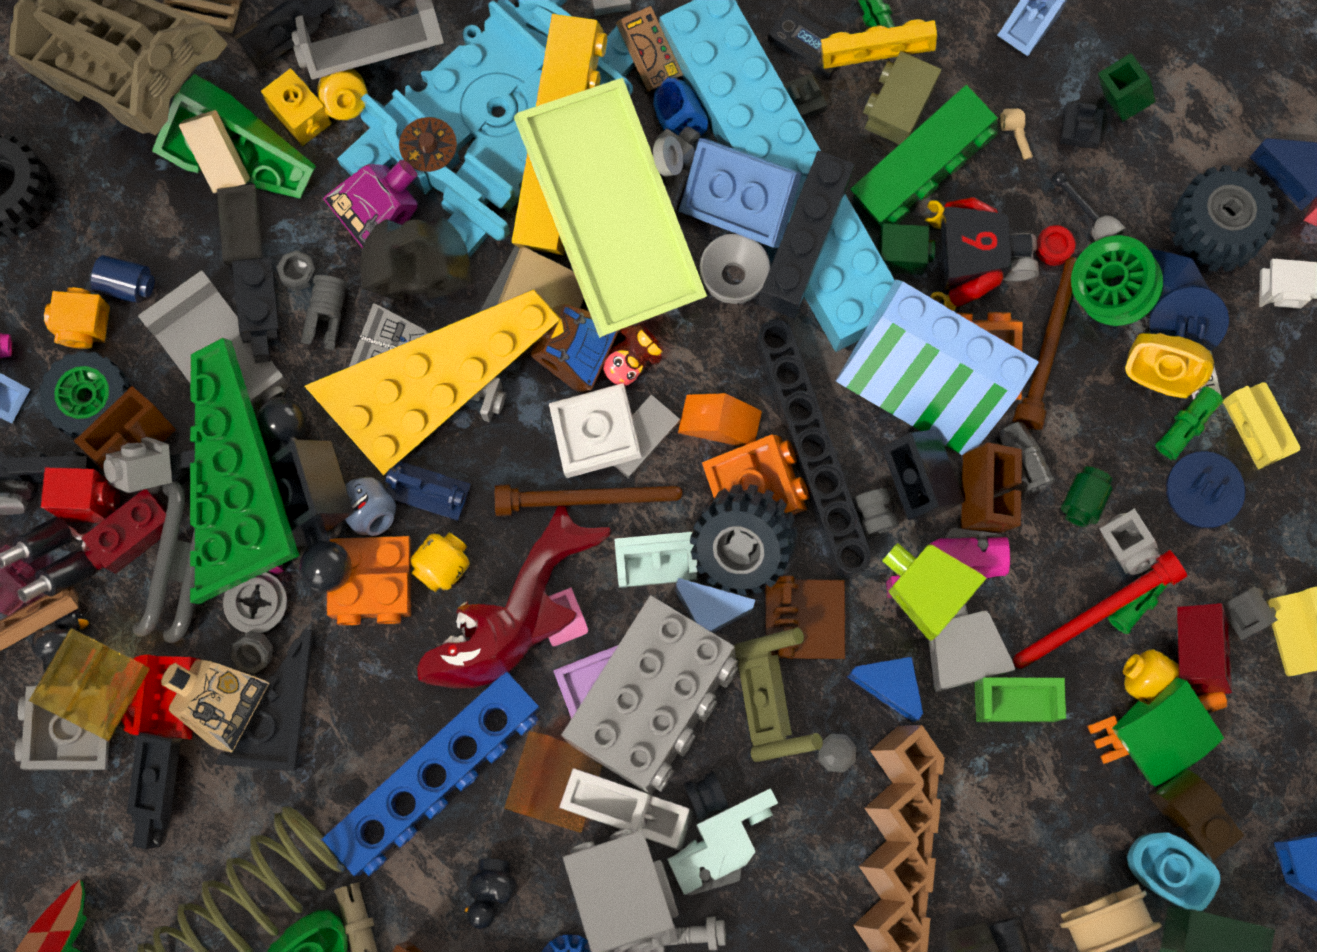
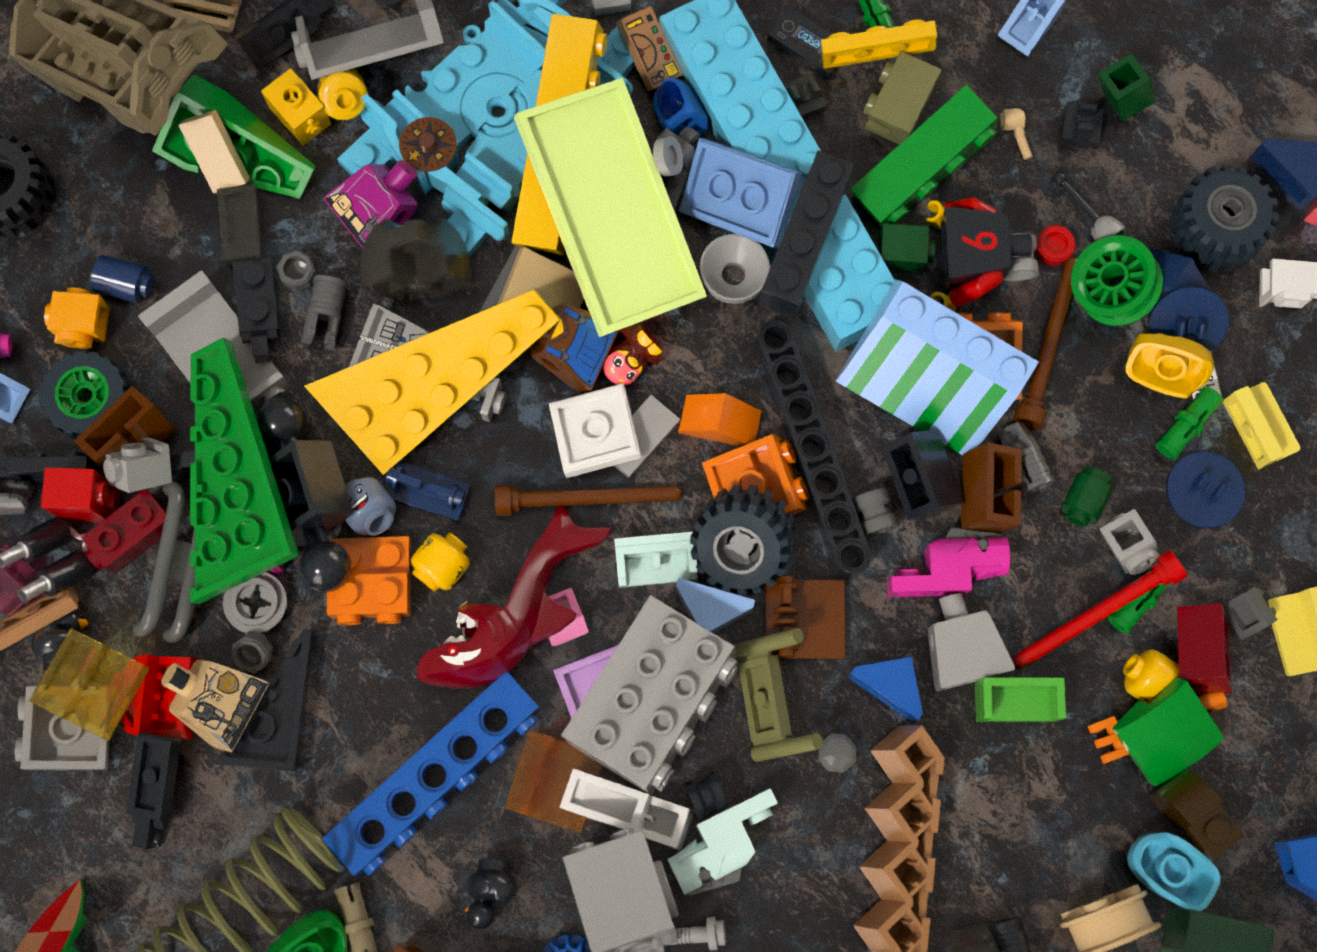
lime torso [882,543,986,641] -> none

